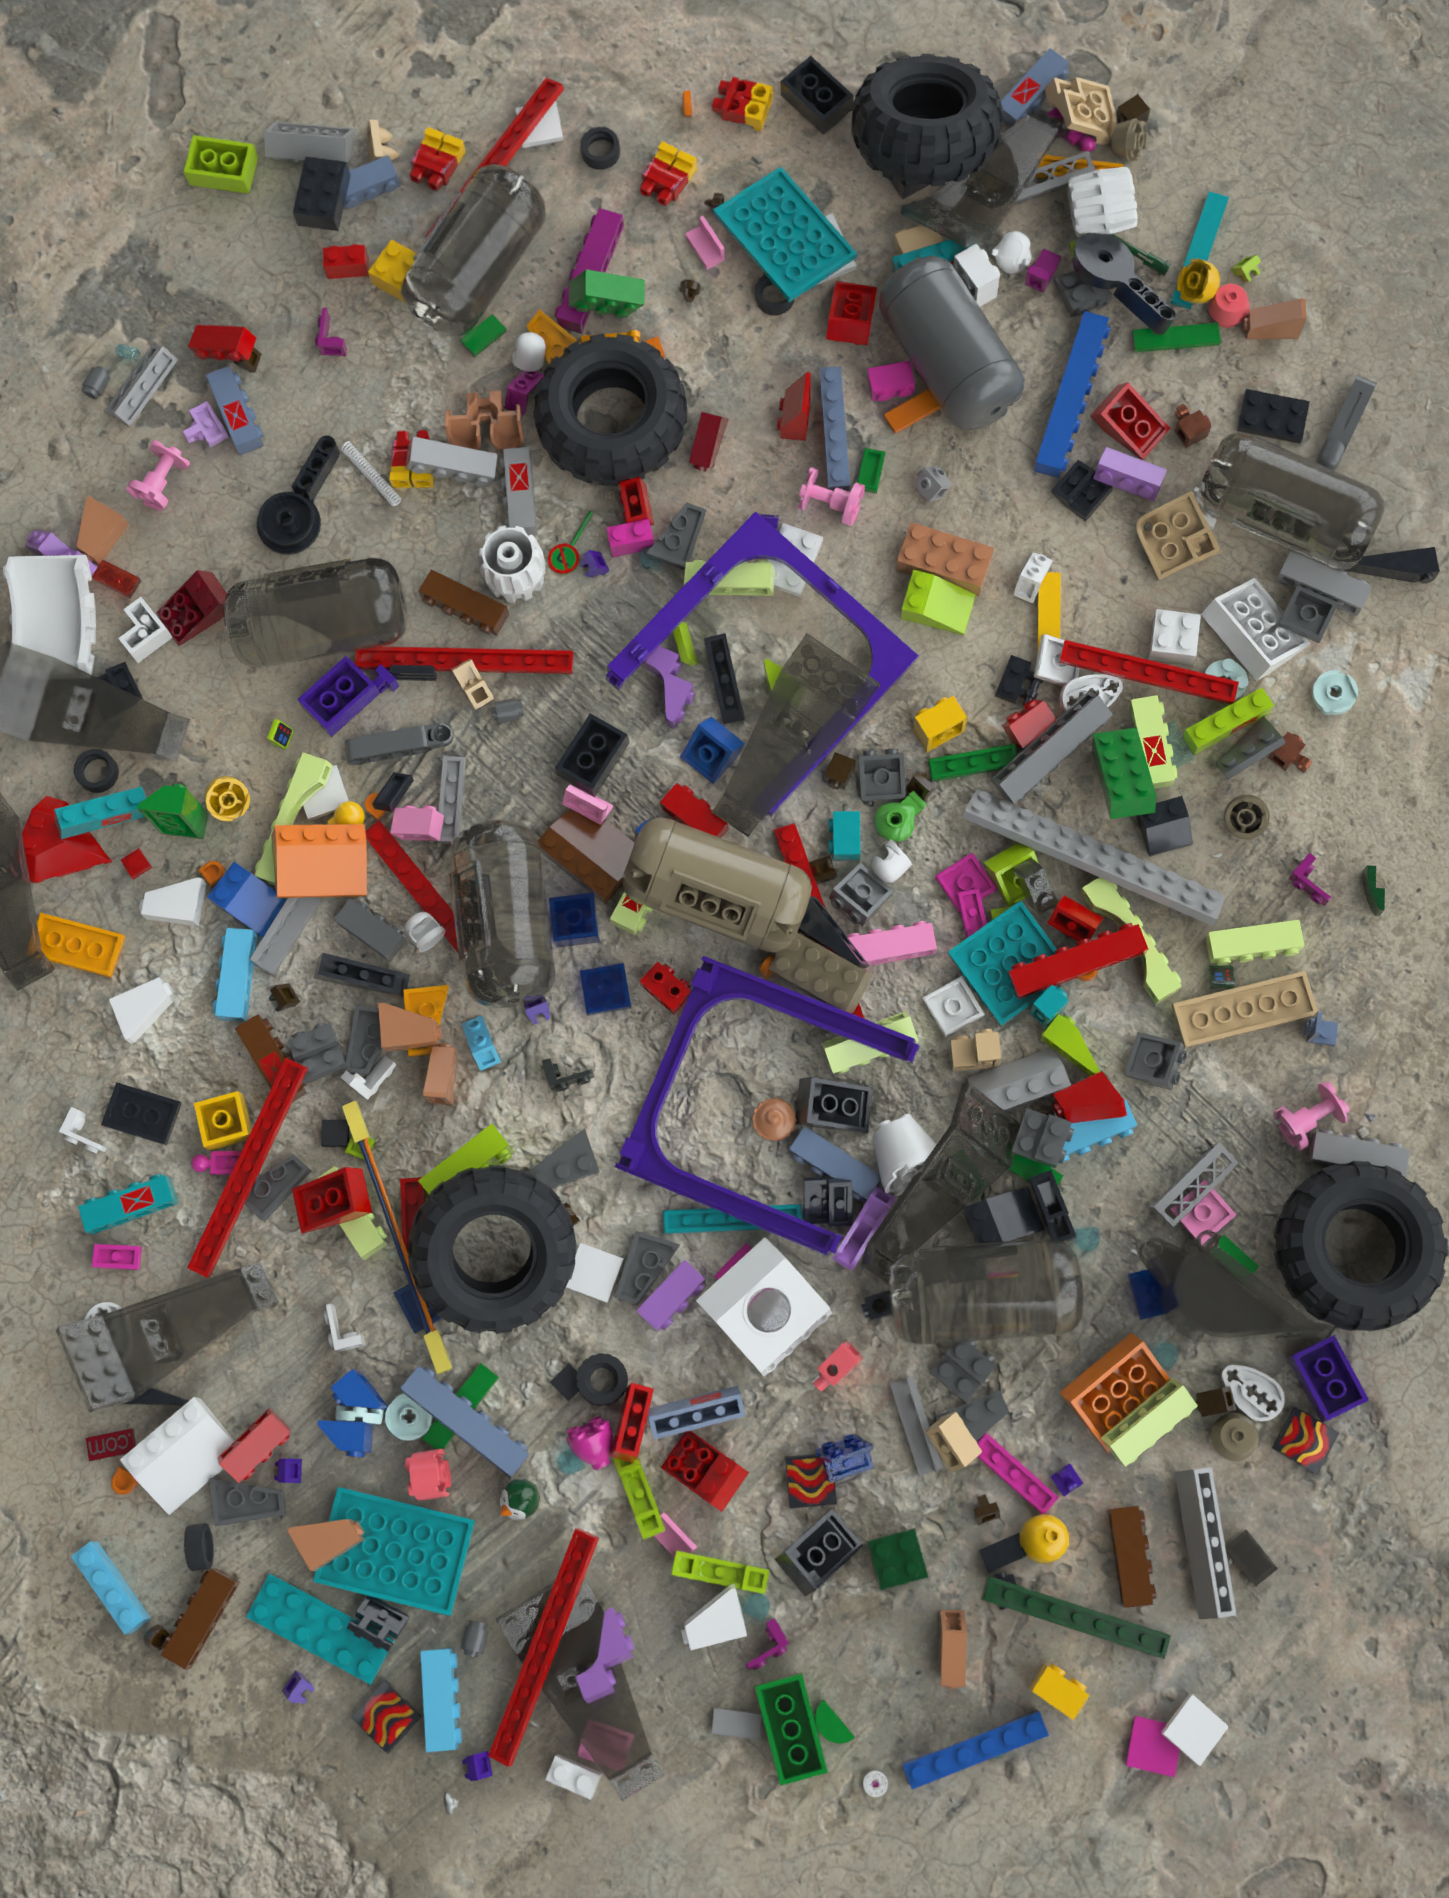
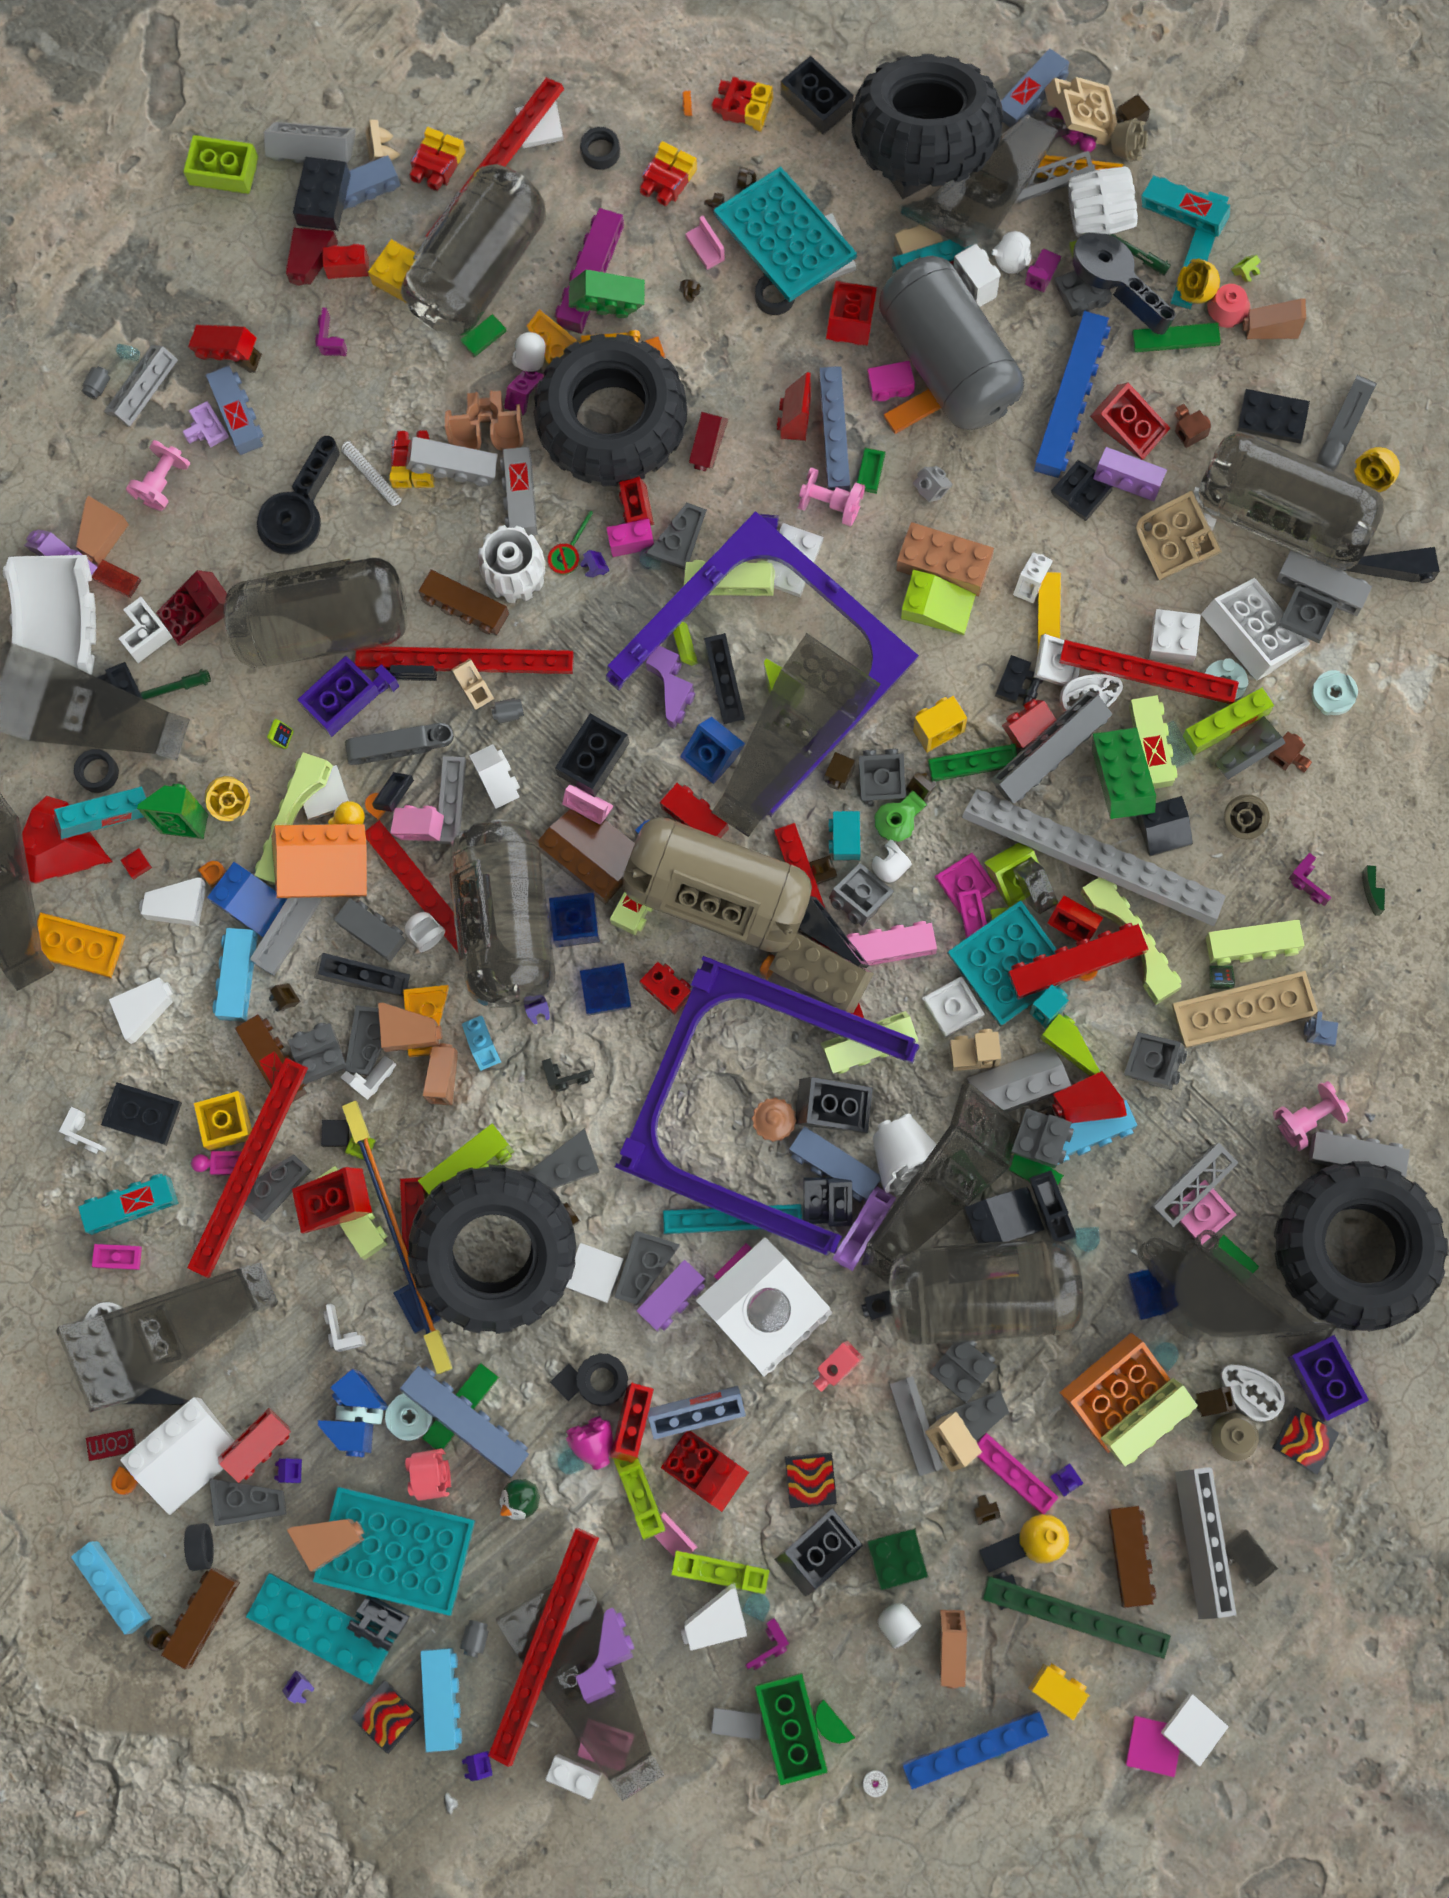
clear blue bracket [815,1434,874,1483] -> none
none -> dark green pin [141,669,211,700]
none -> dark red slope [286,227,338,286]
none -> white brick [469,744,520,808]
none -> dark brown tile [736,167,757,189]
none -> white helmet [878,1603,921,1648]
none -> teal brick [1142,175,1230,237]
none -> yellow cylinder [1354,447,1400,492]

